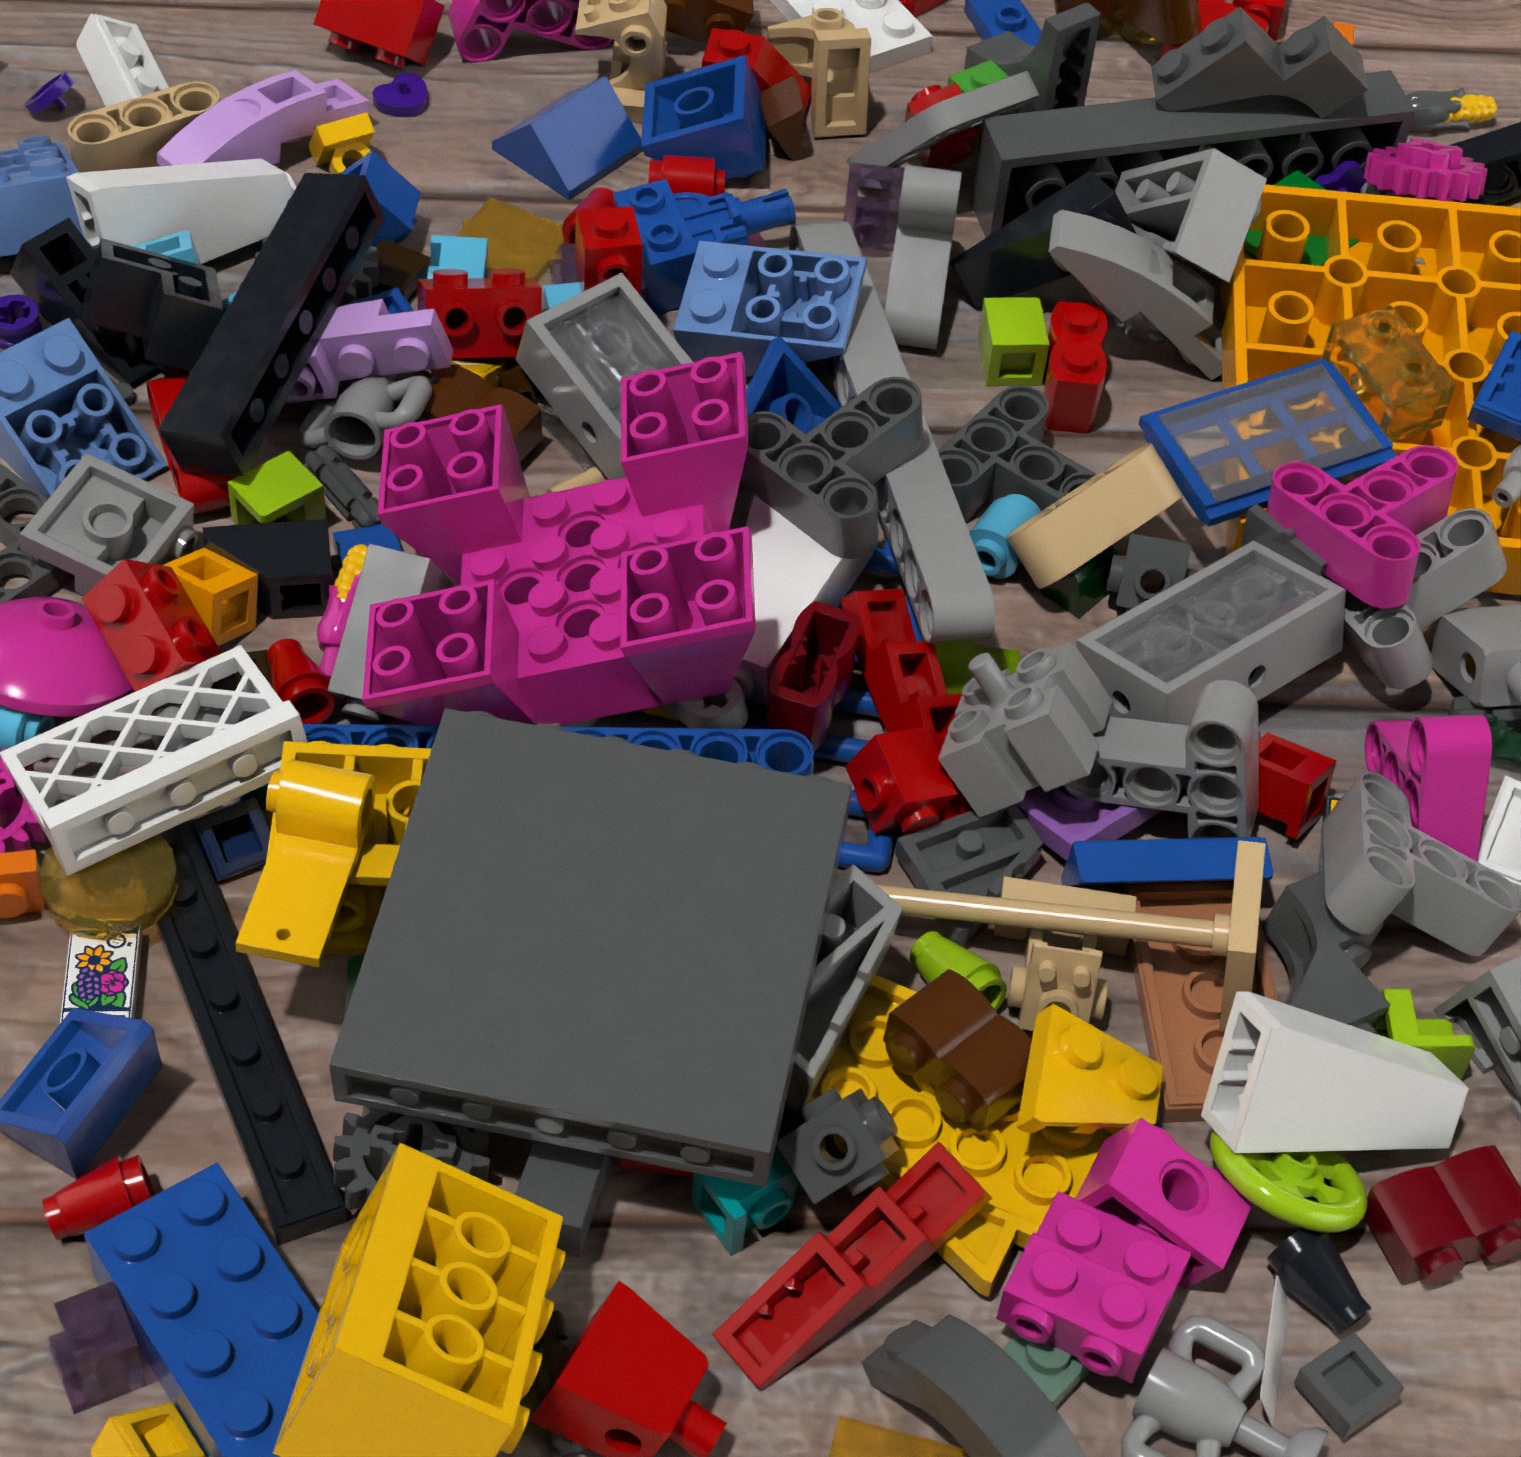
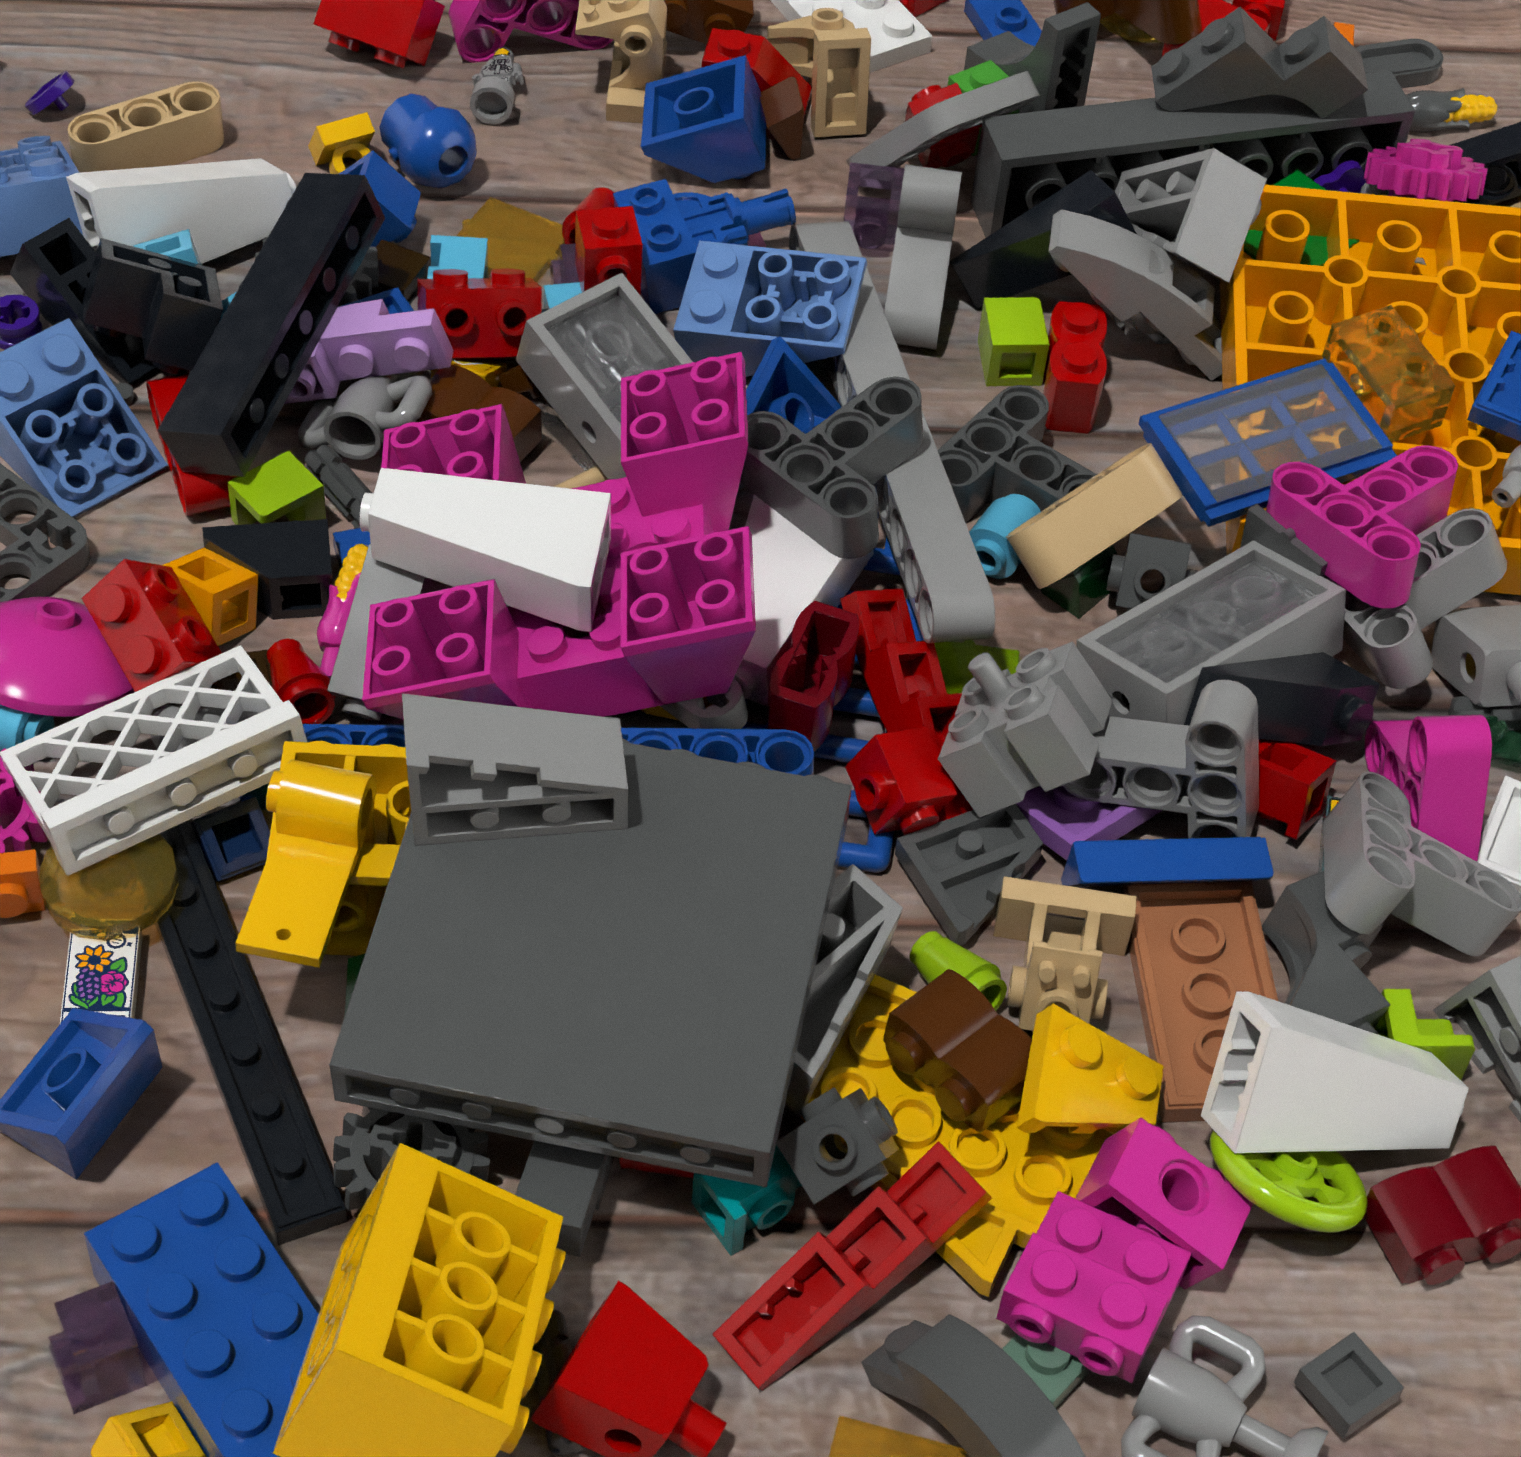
light grey plate [20,453,198,595] -> none
red cone [42,1155,155,1240] -> none
white slope [76,14,169,107] -> none
lavender slope [157,69,370,166] -> none
dark purple piece [372,73,428,117] -> none
blue slope [492,75,643,200] -> none
red brick [648,155,726,197] -> none
tan tile [838,840,1266,1031] -> none
white sticker [1260,1275,1289,1426] -> none
black cone [1267,1228,1372,1336] -> none
none -> white slope [360,468,611,632]
none -> blue piece [380,93,477,189]
none -> light grey wedge [402,693,628,846]
none -> light grey piece [470,47,524,124]
none -> black slope [1184,652,1380,746]
none -> dark grey tile [1355,39,1443,88]

